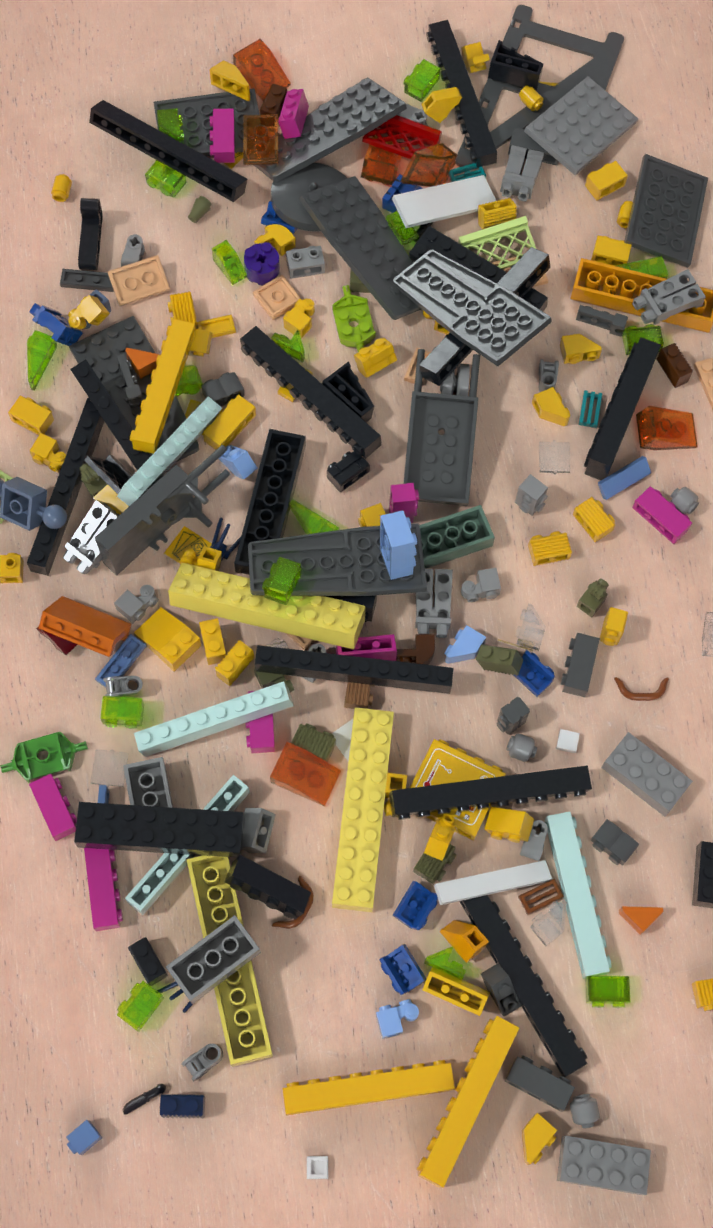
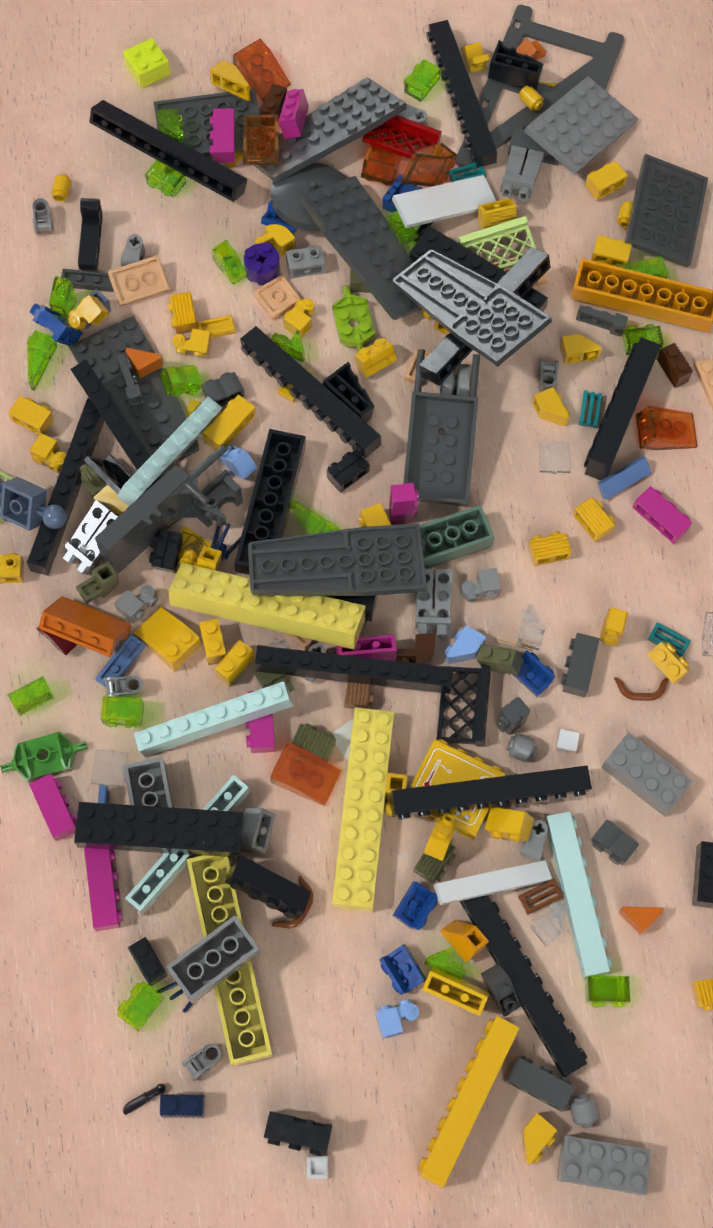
medium blue brick [66,1120,102,1155] -> none
yellow brick [130,319,195,454] -> none
olive cone [188,196,212,223] -> none
clear neon green brick [262,557,302,605] -> none
yellow brick [283,1060,455,1116] -> none
light blue brick [380,510,417,580] -> none
yellow slope [421,87,462,123] -> none
light grey brick [515,474,548,516] -> none
olive brick [576,578,609,617] -> none
light grey hips [632,269,706,325] -> none
light grey head [670,487,699,514] -> none
none -> clear neon green brick [7,676,54,716]
none -> light grey piece [32,198,53,234]
none -> clear neon green slope [49,276,77,318]
none -> olive brick [76,561,119,604]
none -> neon yellow brick [123,38,170,89]
none -> black brick [149,529,184,573]
none -> dark grey tile [201,475,243,526]
none -> black wedge [264,1111,332,1156]
none -> black fence [436,666,491,747]
none -> orange slope [516,38,547,60]
none -> teal tile [647,622,691,657]
none -> yellow brick [647,642,691,684]

